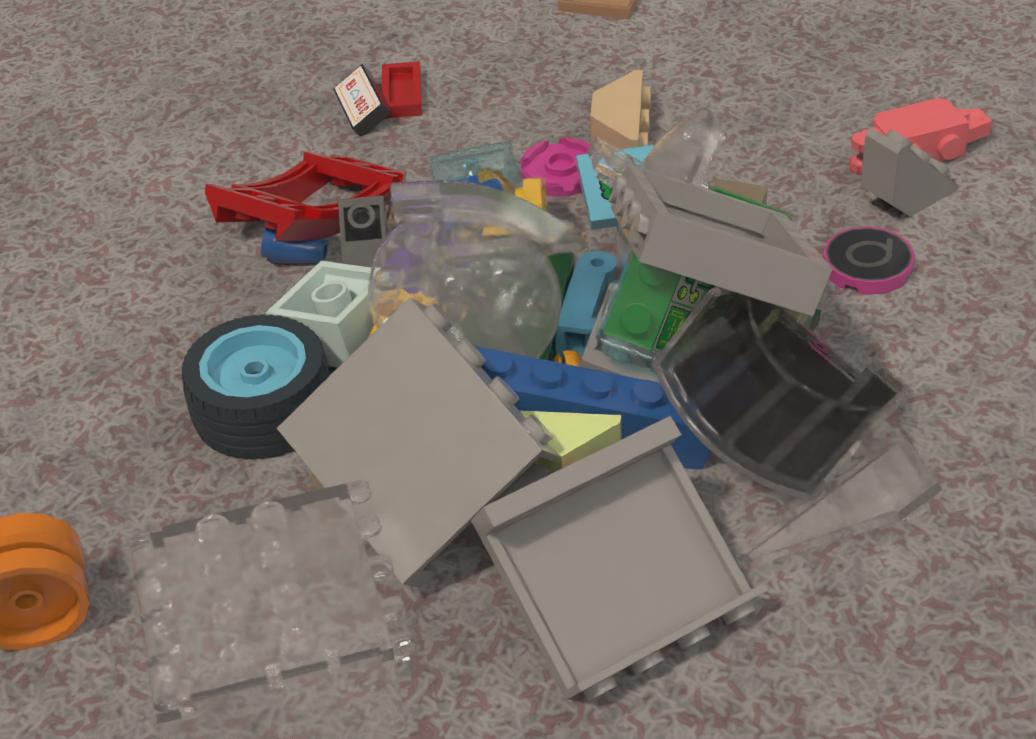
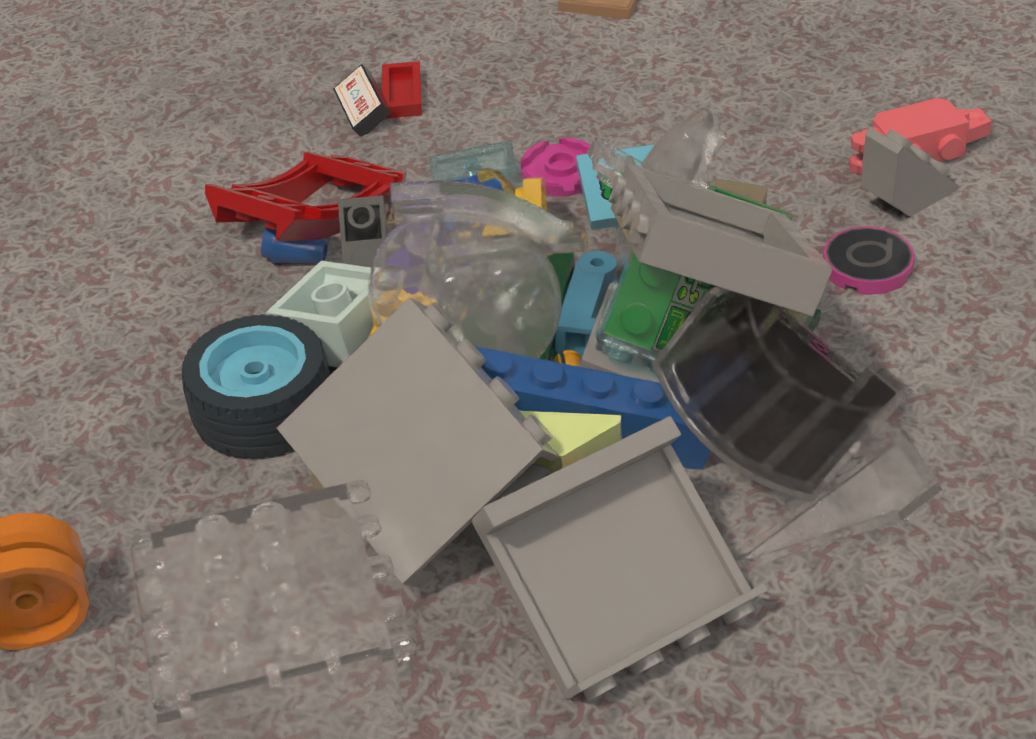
tan slope [590,70,651,152] -> none

